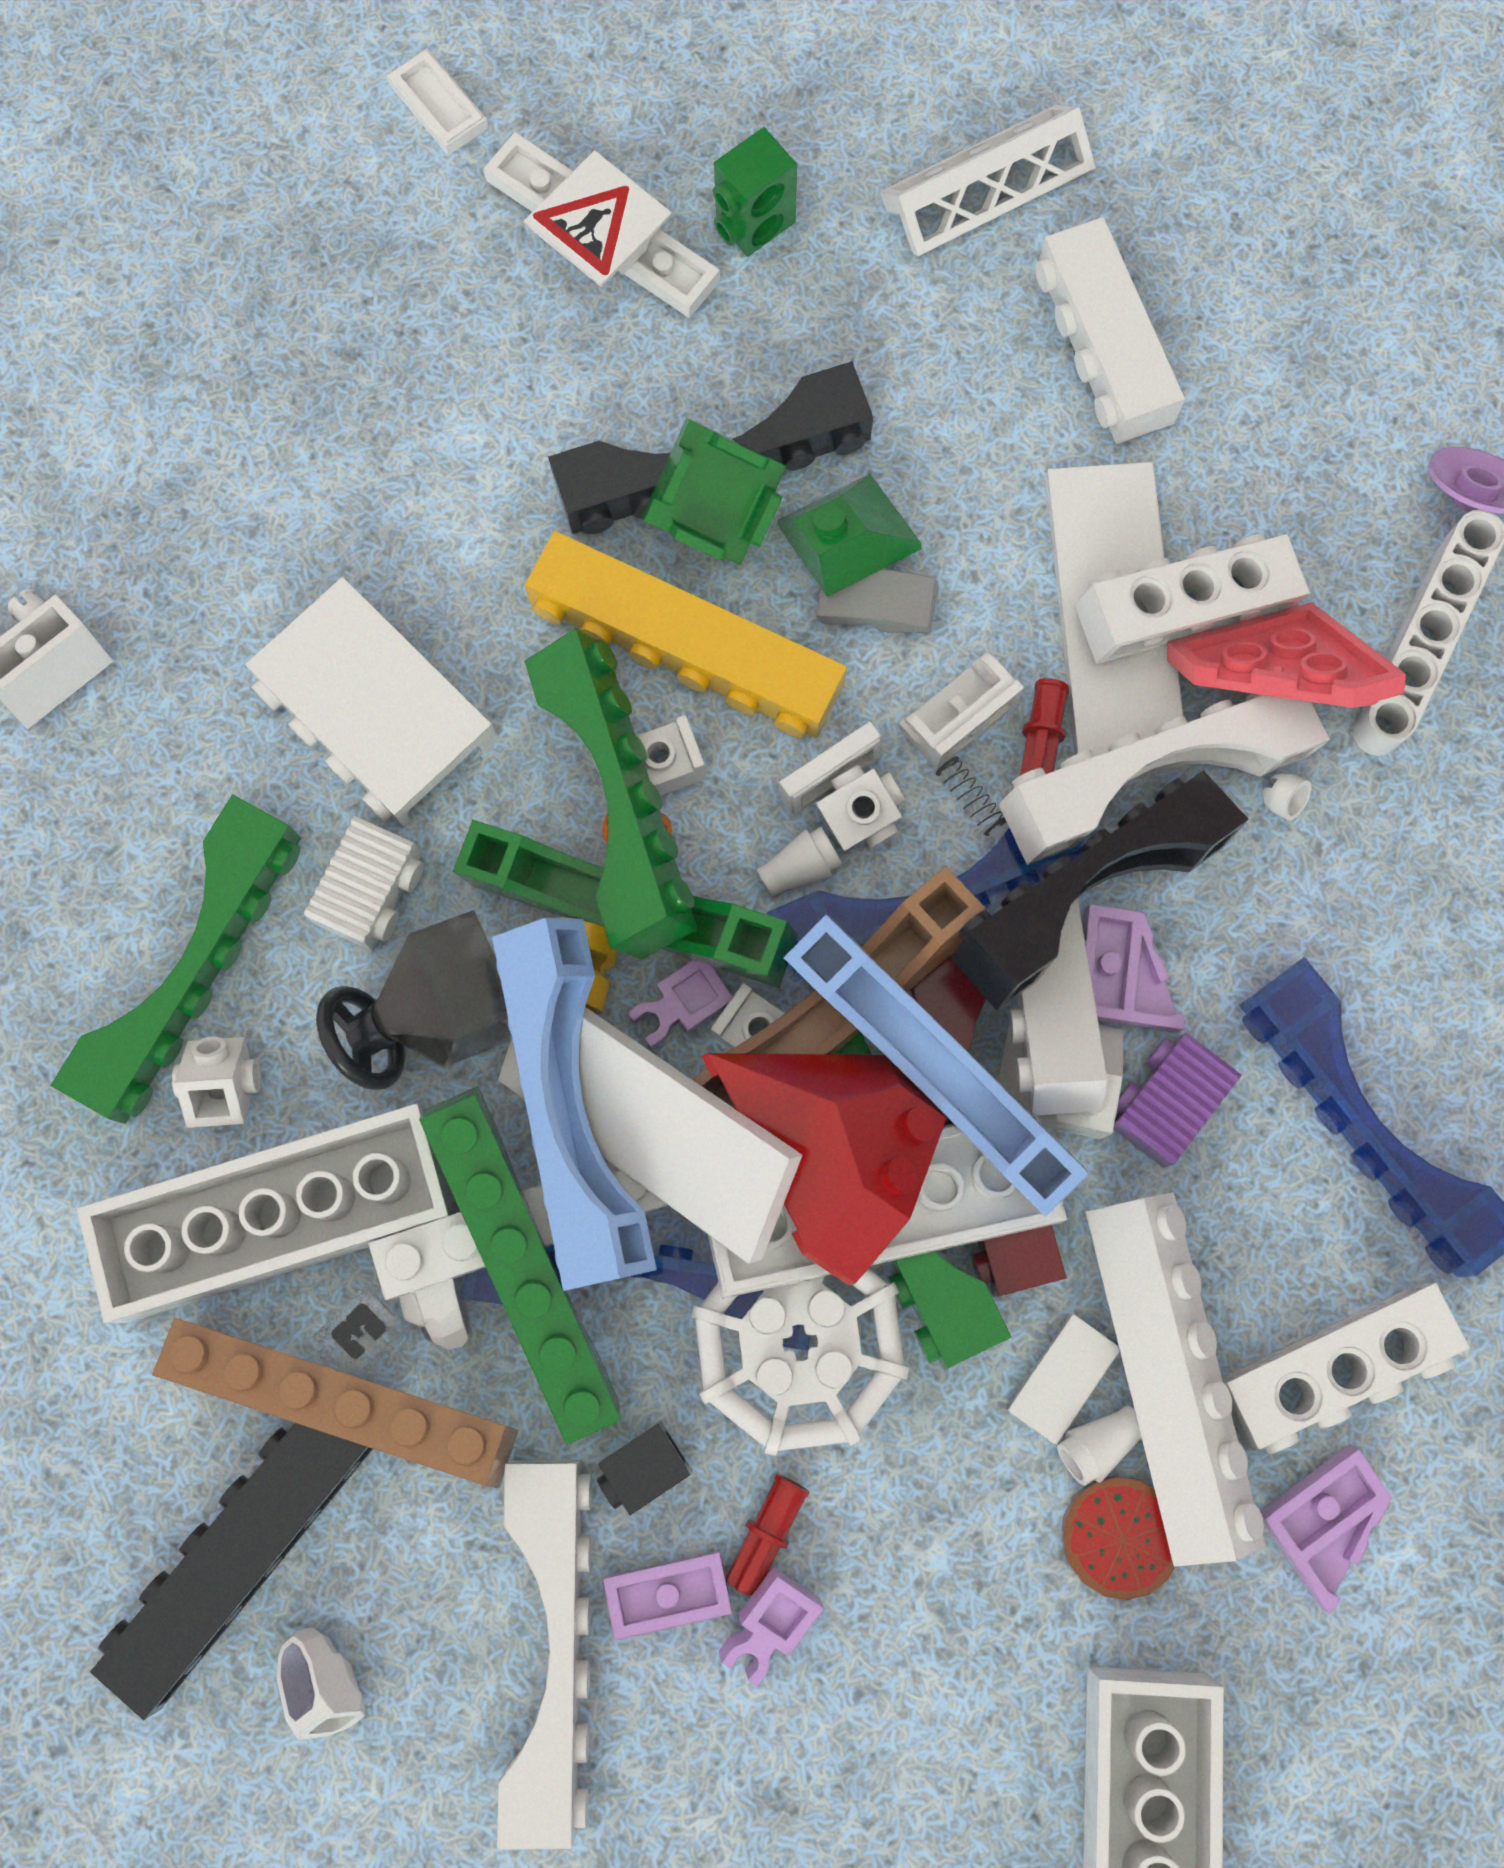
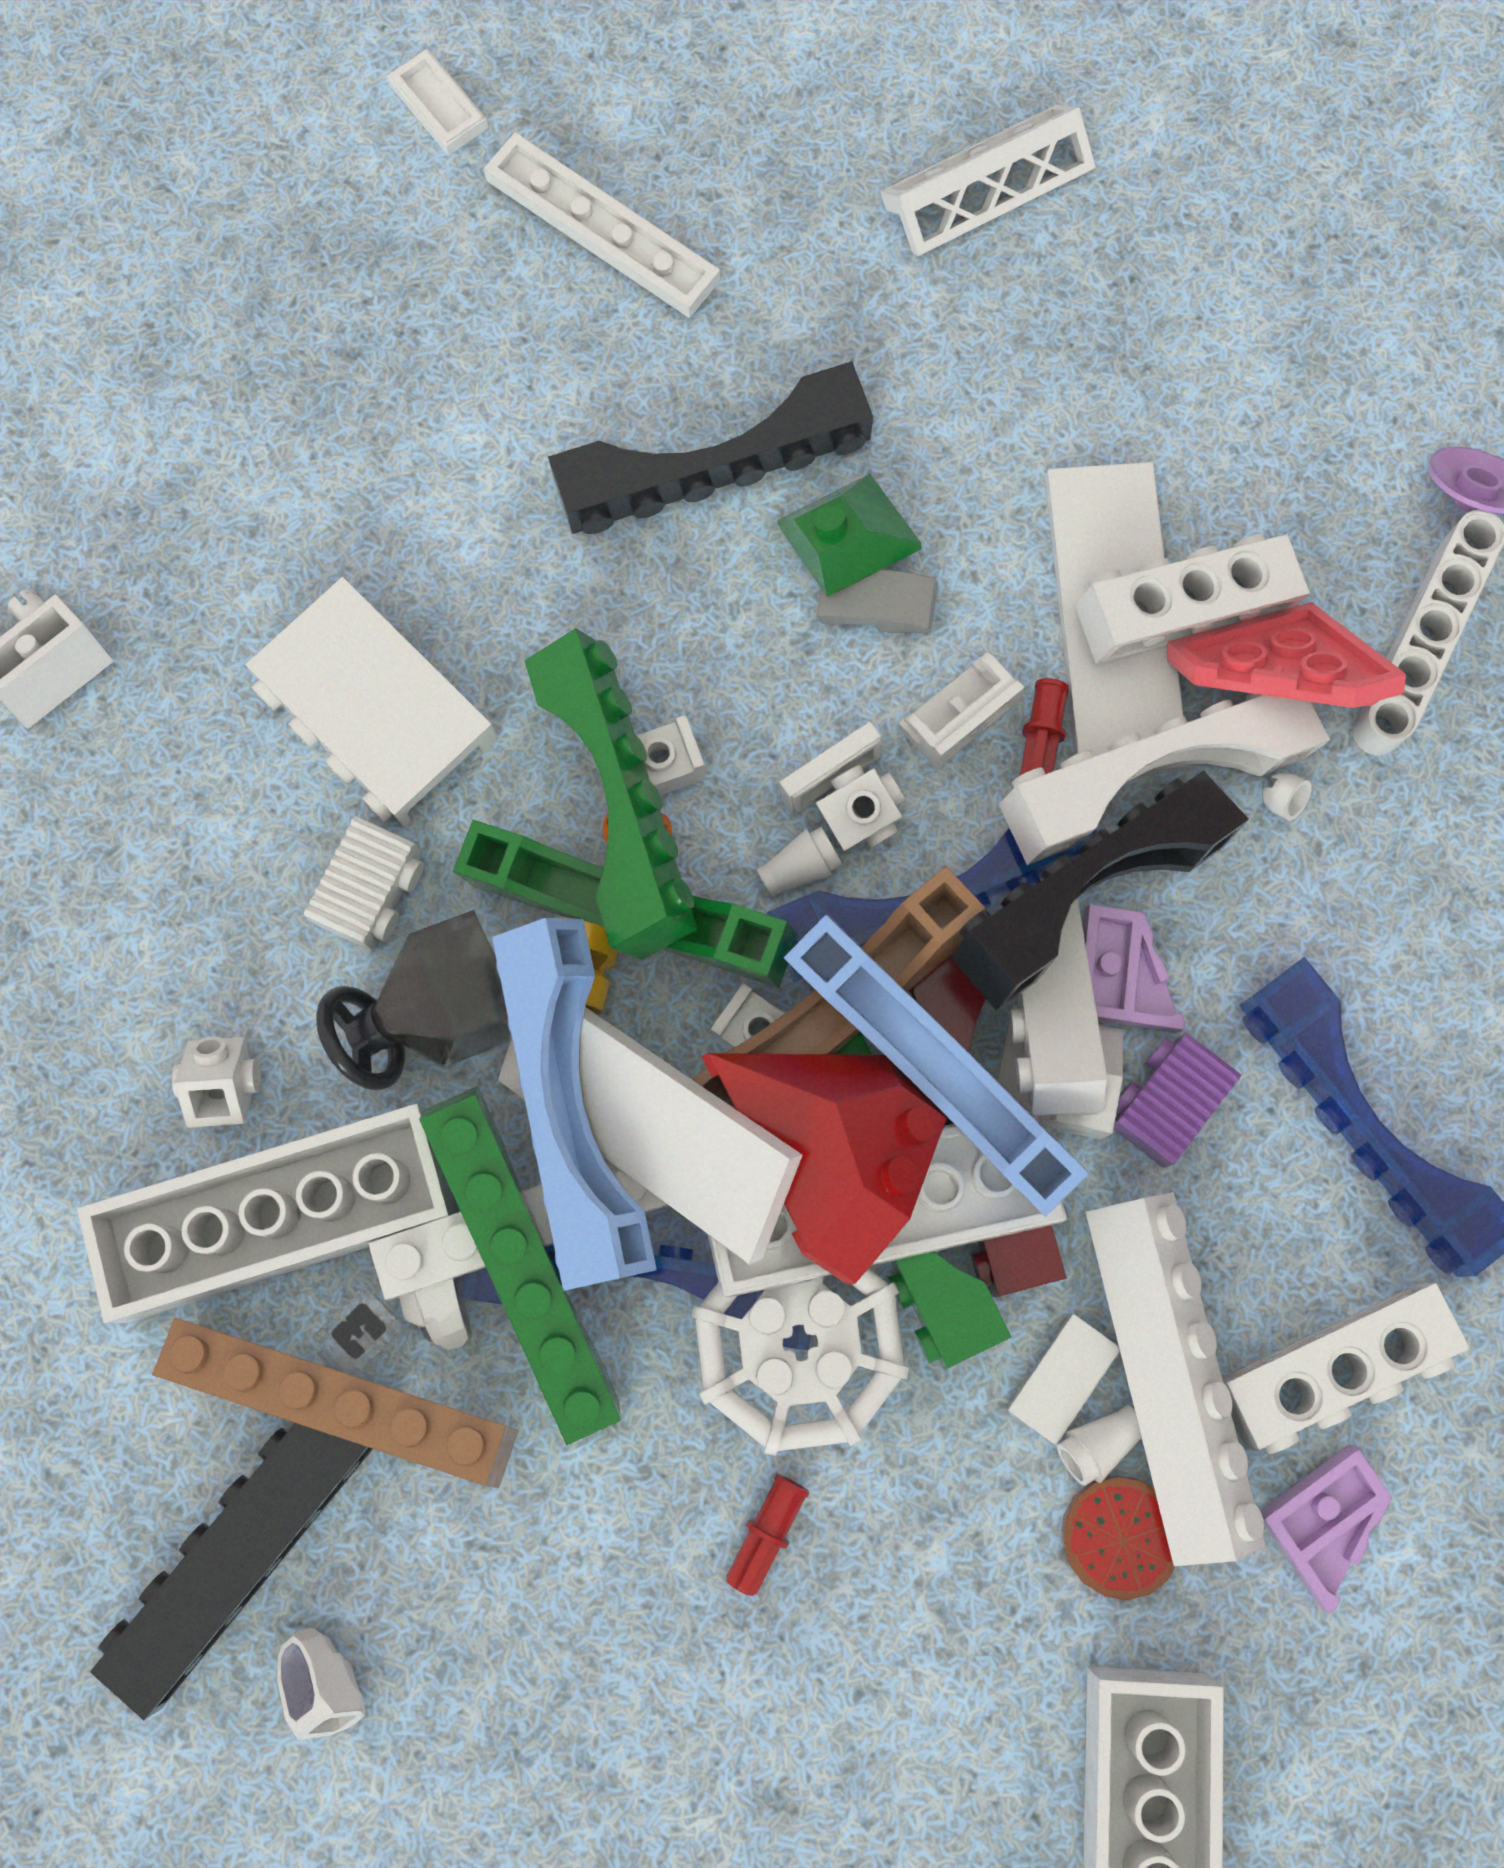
green arch [50,794,301,1124] -> none
white arch [497,1460,592,1850] -> none
white piece [524,150,672,287] -> none
yellow brick [524,530,847,739] -> none
black brick [597,1421,692,1516] -> none
lavender plate [603,1550,732,1640] -> none
lavender plate [627,960,733,1050] -> none
green panel [642,417,787,566] -> none
green brick [712,127,797,257] -> none
lavender plate [718,1567,824,1686] -> none
dark grey piece [936,756,1006,836] -> none
white brick [1035,217,1186,444] -> none

